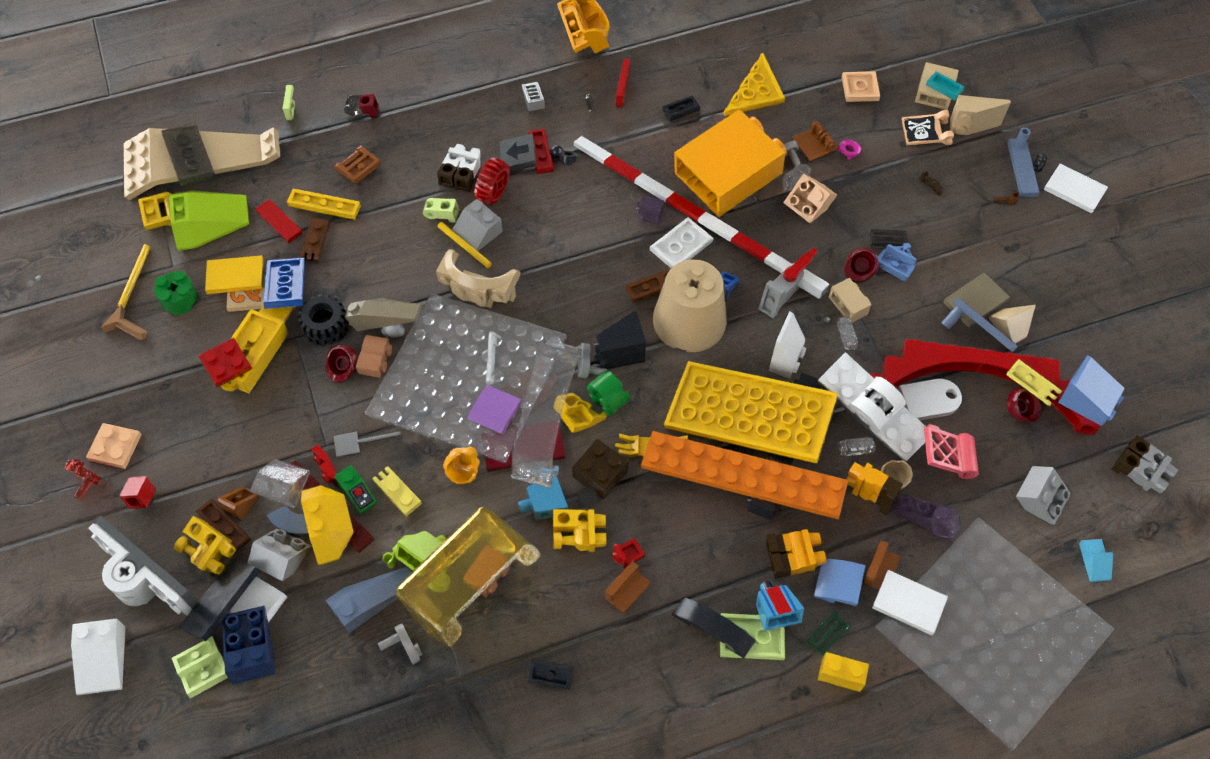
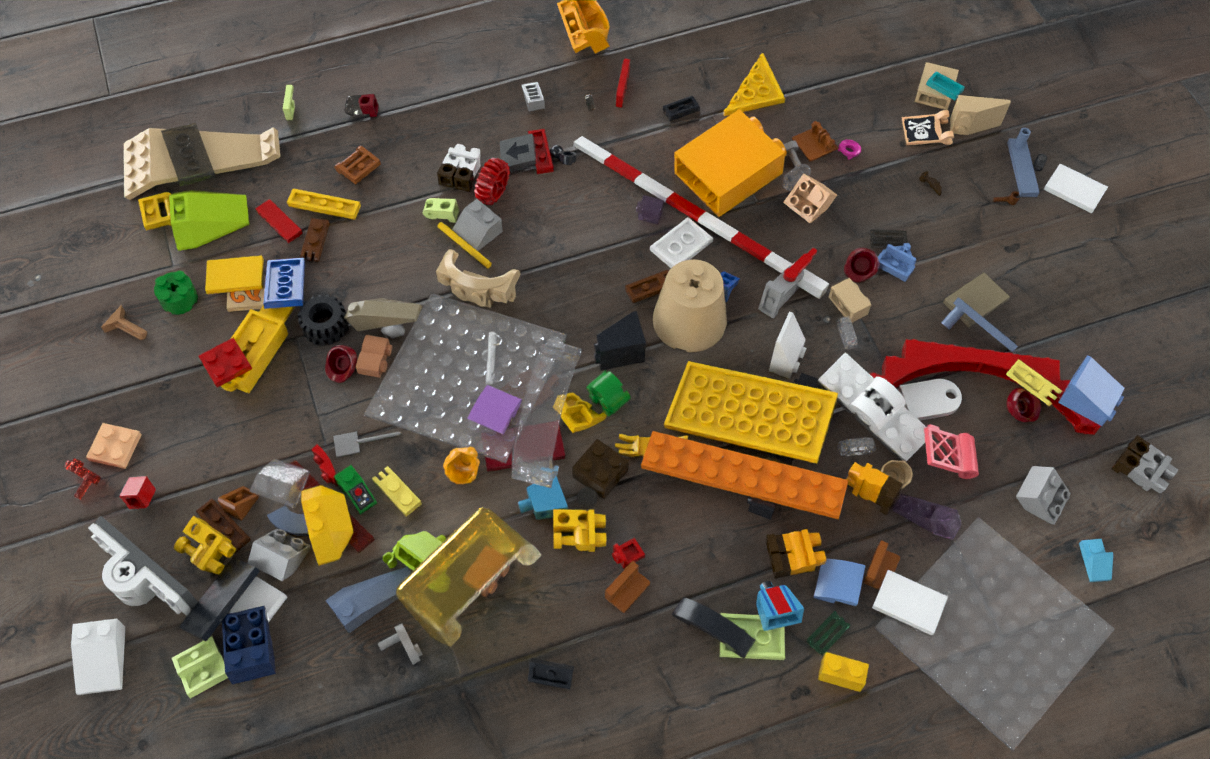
yellow bar [118,244,151,308] -> none
light grey piece [575,343,607,379] -> none
light nougat plate [842,71,880,102] -> none
tan slope [989,305,1036,344] -> none

